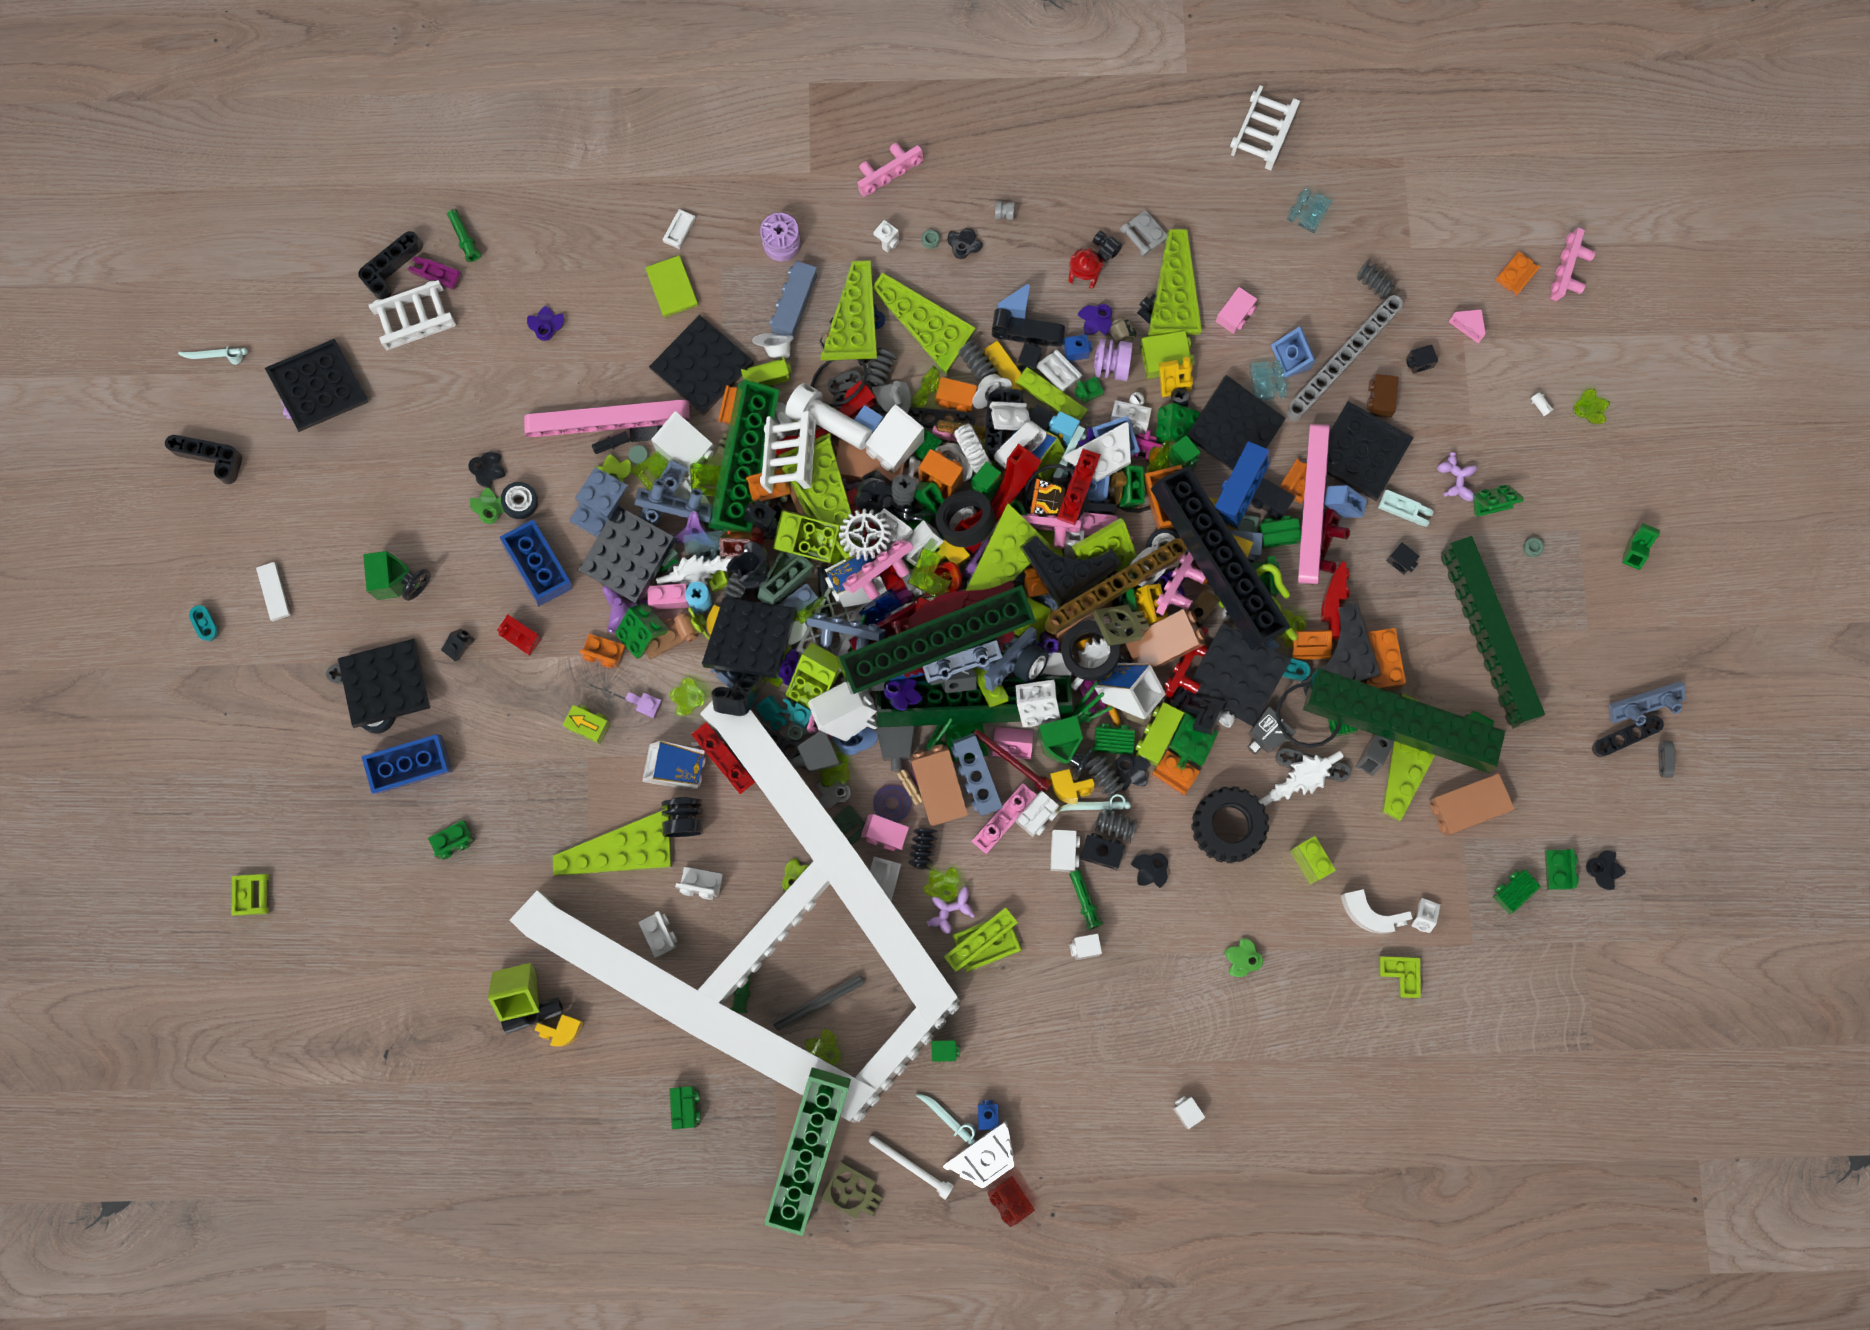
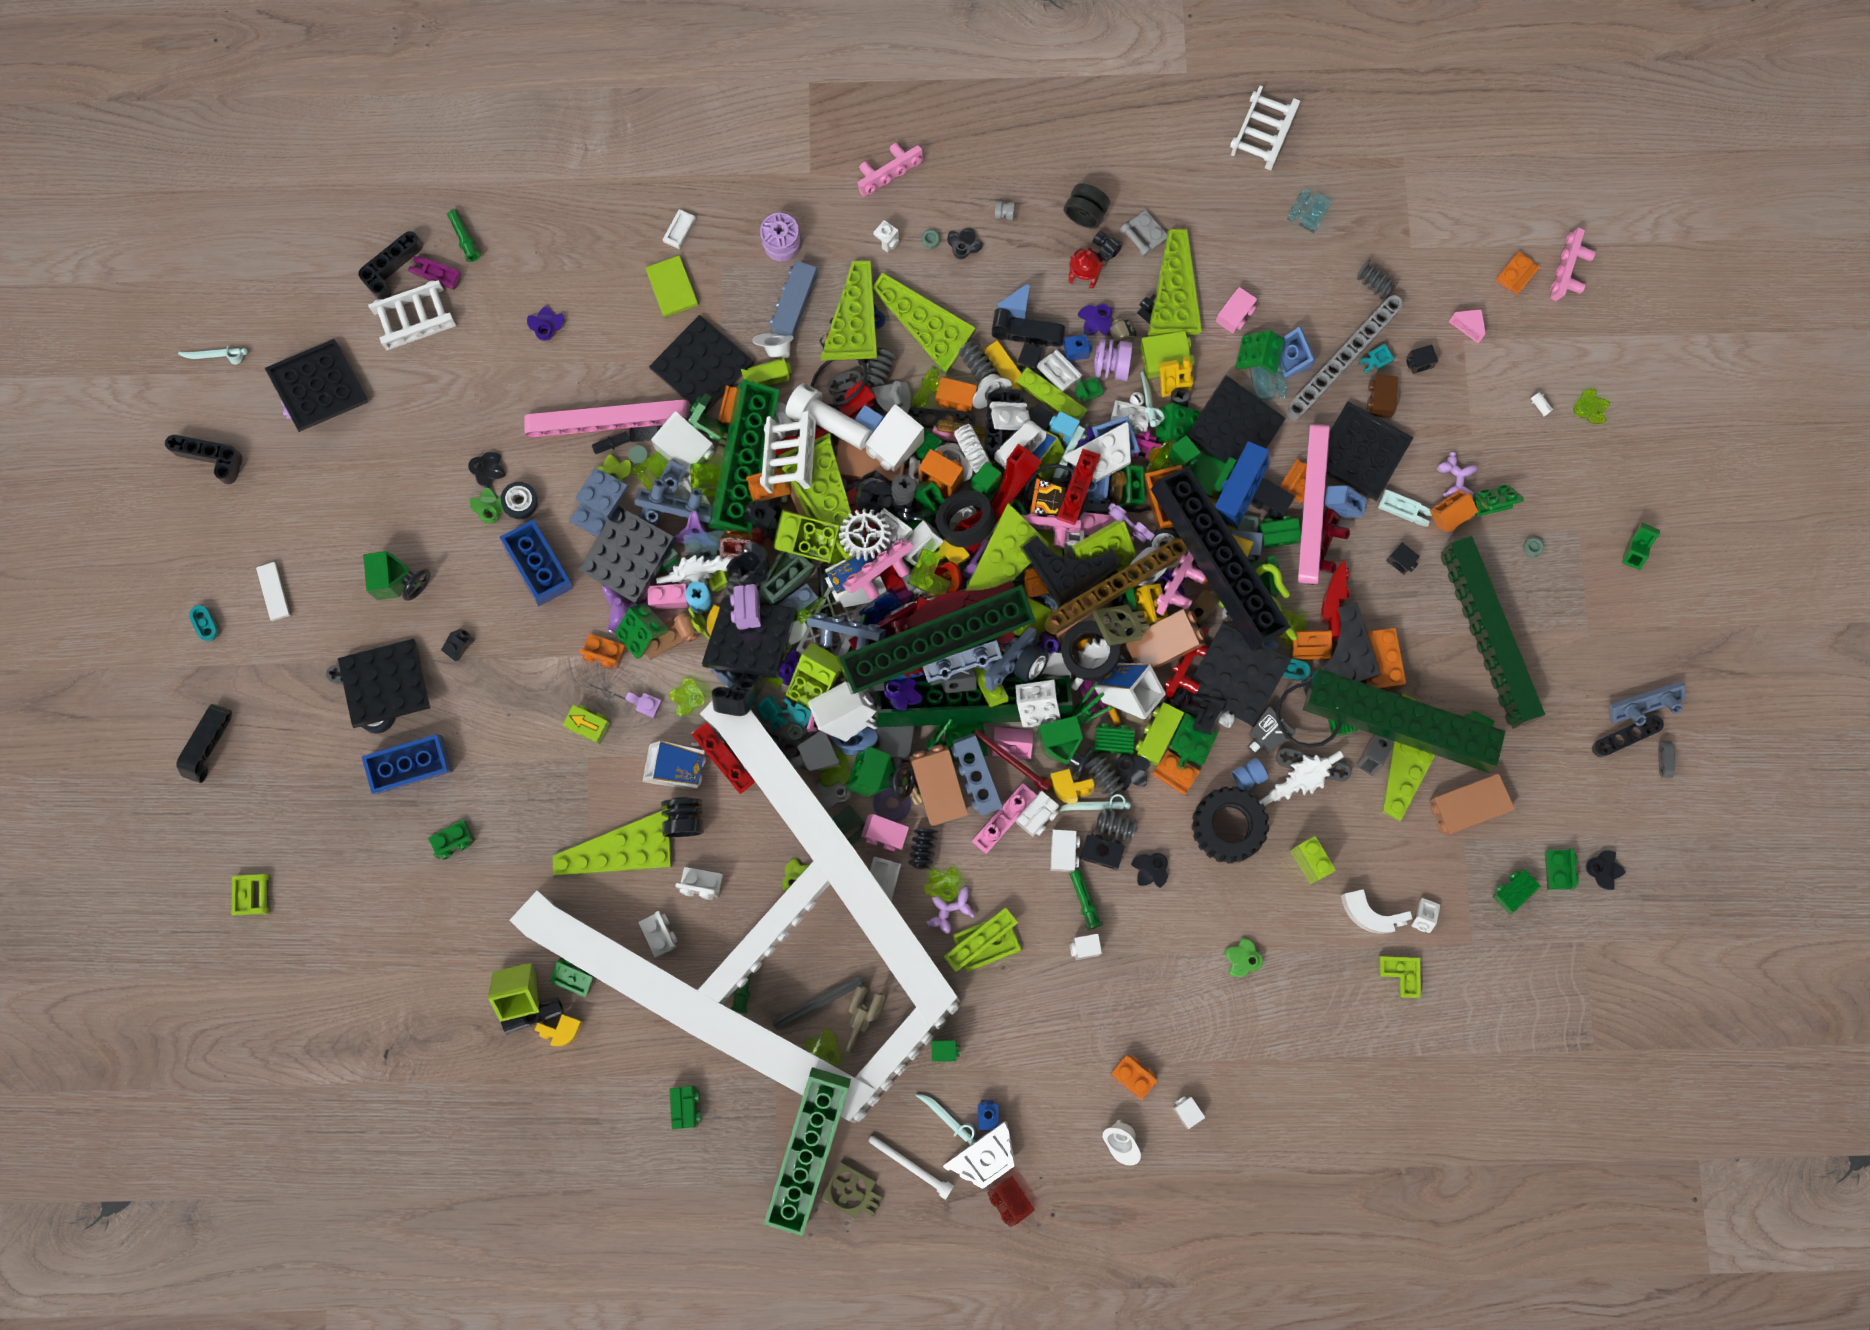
red hinge [497,614,542,656] -> none
none -> black beam [176,704,232,783]
none -> green bracket [550,957,594,997]
none -> green bracket [689,393,728,440]
none -> lavender brick [730,584,761,629]
none -> dark tan plant [845,986,887,1052]
none -> green piece [846,746,915,801]
none -> pearl dark grey wheel [1063,183,1110,229]
none -> white piece [1102,1120,1141,1165]
none -> lavender plant [1108,503,1155,543]
none -> orange bracket [1110,1055,1158,1100]
none -> light aqua sword [1140,371,1165,427]
none -> green bracket [1192,454,1237,500]
none -> medium blue wheel [1231,758,1268,791]
none -> green bracket [1235,330,1285,374]
none -> teal plate [1358,344,1394,374]
none -> orange brick [1430,489,1478,532]

